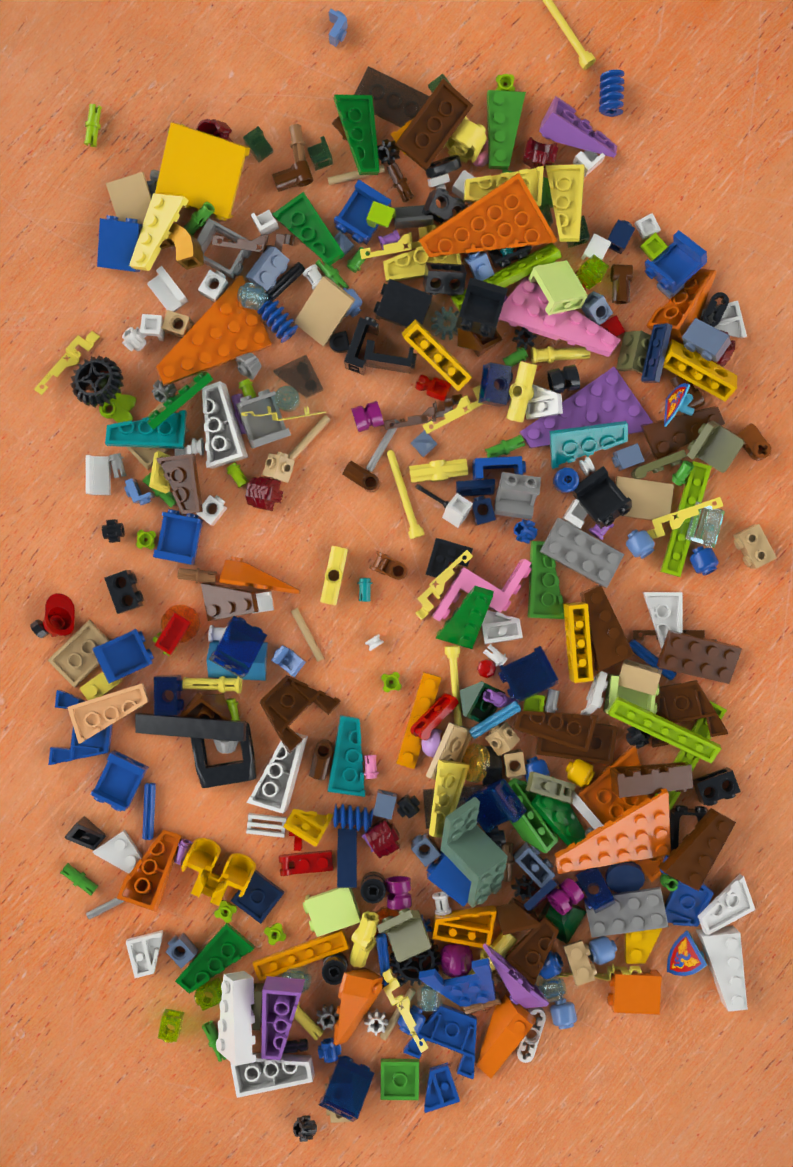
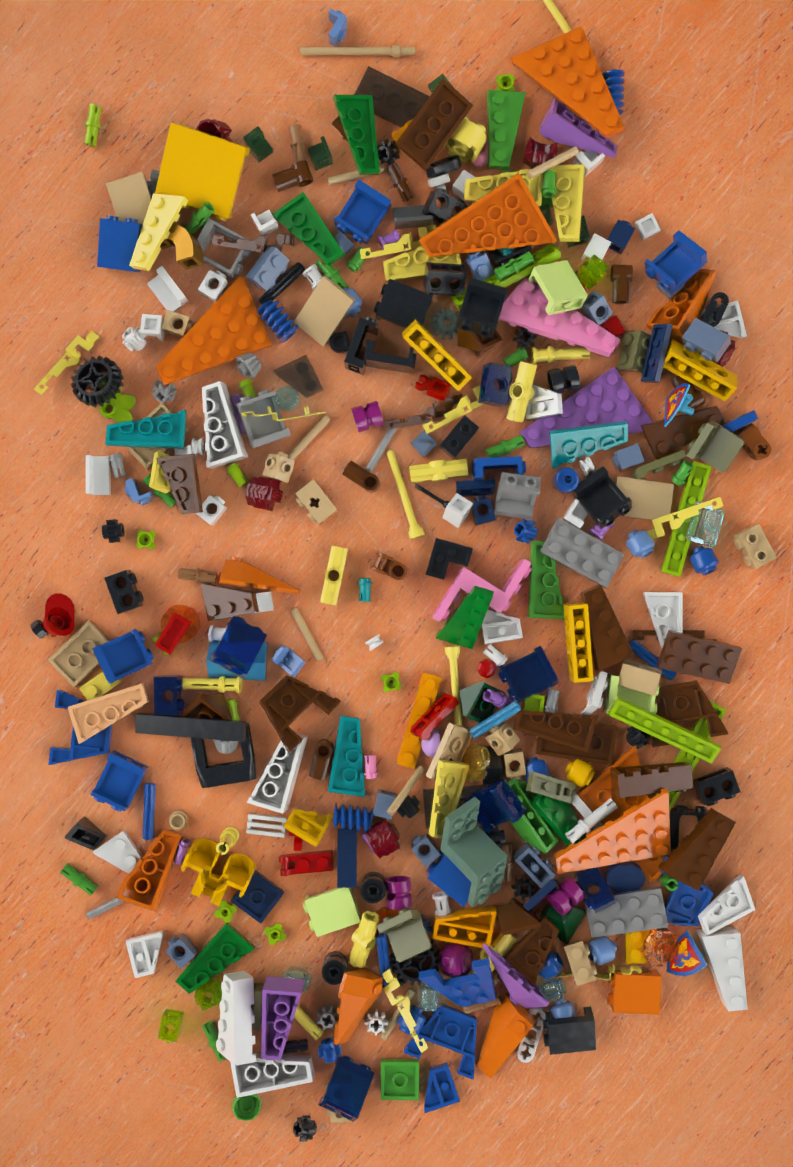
green wing [147,371,213,430] -> none
blue panel [153,509,203,565] -> none
clear light blue head [237,282,268,310] -> none
light orange plate [252,929,349,981] -> none
lime panel [366,201,396,228] -> none
light yellow piece [415,550,473,620] -> none
lime plate [640,232,668,261] -> none
none -> tan plate [169,810,188,830]
none -> light yellow pin [216,826,239,855]
none -> bright green hair [232,1094,261,1121]
none -> tan brick [295,479,338,524]
none -> tan bar [300,45,415,58]
none -> tan bar [387,766,425,816]
none -> black brick [439,415,479,460]
none -> bright green pin [494,251,534,281]
none -> orange wing [511,26,624,138]
none -> tan bar [526,146,579,179]
none -> bright green pin [541,170,557,198]
none -> black panel [542,1006,596,1055]
none -> white pin [565,798,618,844]
none -> clear orange plate [640,928,679,967]
none -> blue beam [722,410,759,432]

